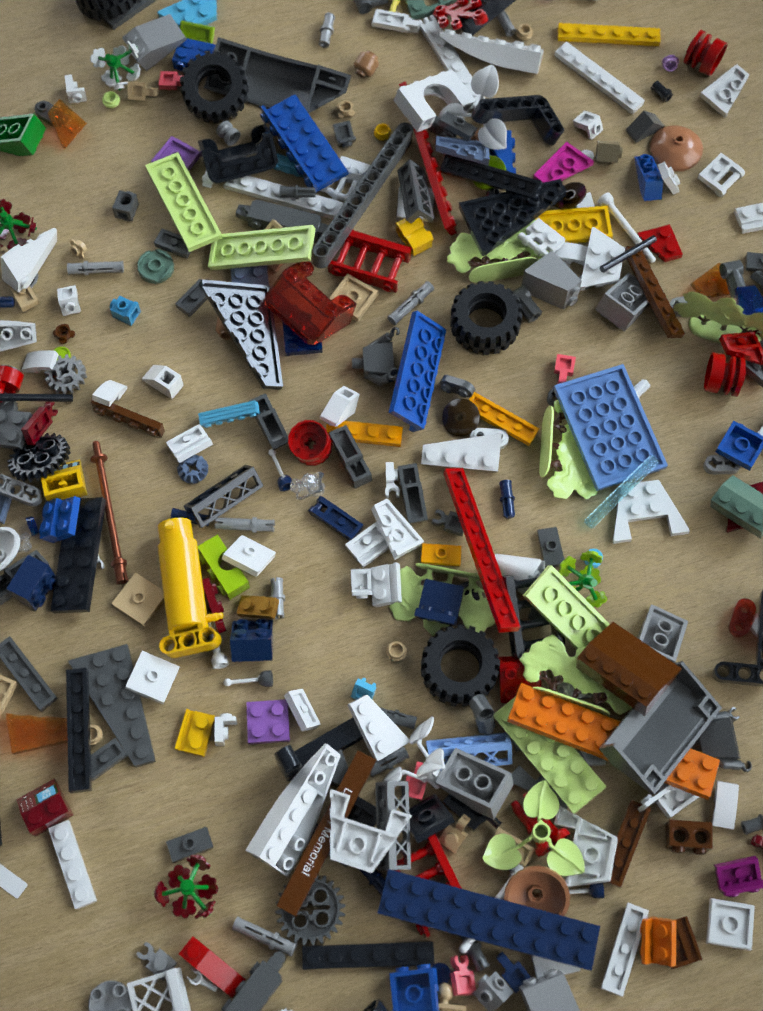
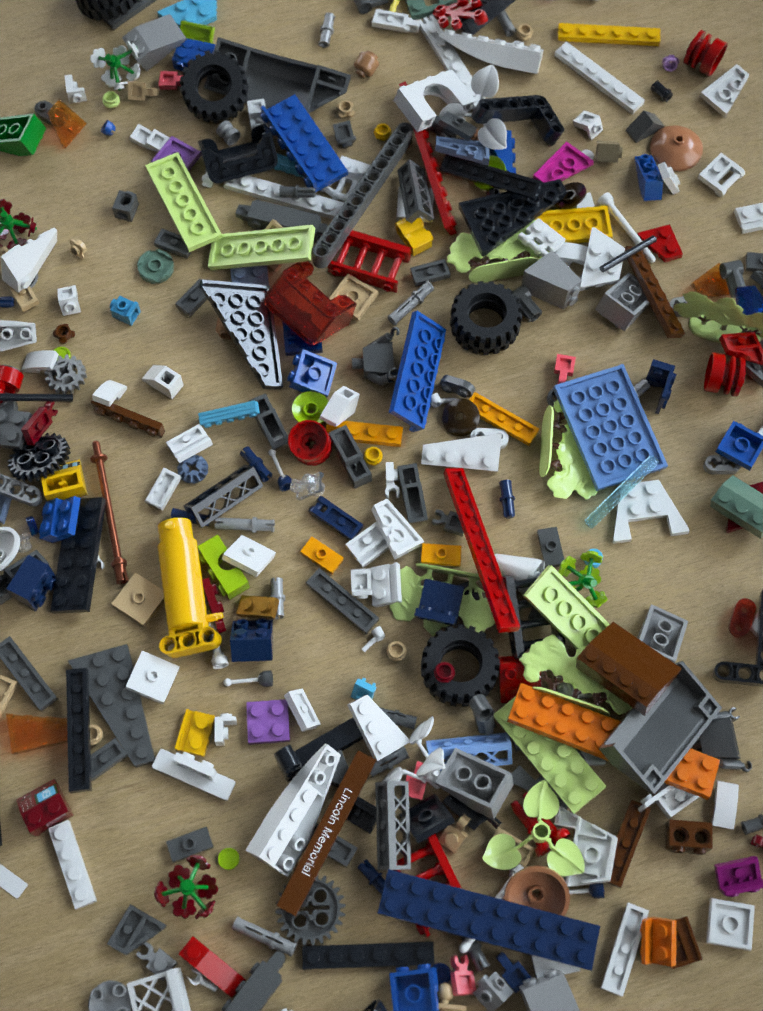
light grey pin [67,261,124,275] -> none
white wing [330,789,412,873] -> none
none -> blue hinge [101,120,116,136]
none -> dark grey wing [107,904,167,955]
none -> white slope [130,124,170,152]
none -> white plate [145,468,182,511]
none -> white bracket [152,749,236,801]
none -> lime piece [218,848,240,870]
none -> dark blue pin [240,446,272,482]
none -> white slope [247,99,269,130]
none -> plate [287,349,337,398]
none -> lime dish [292,391,328,423]
none -> light orange plate [300,536,344,575]
none -> dark grey plate [306,568,379,635]
none -> white hand [362,626,385,652]
none -> yellow plate [363,447,383,466]
none -> dark grey plate [410,259,451,287]
none -> white hand [430,393,457,408]
none -> dark red plate [434,662,455,683]
none -> dark blue bracket [645,359,677,414]

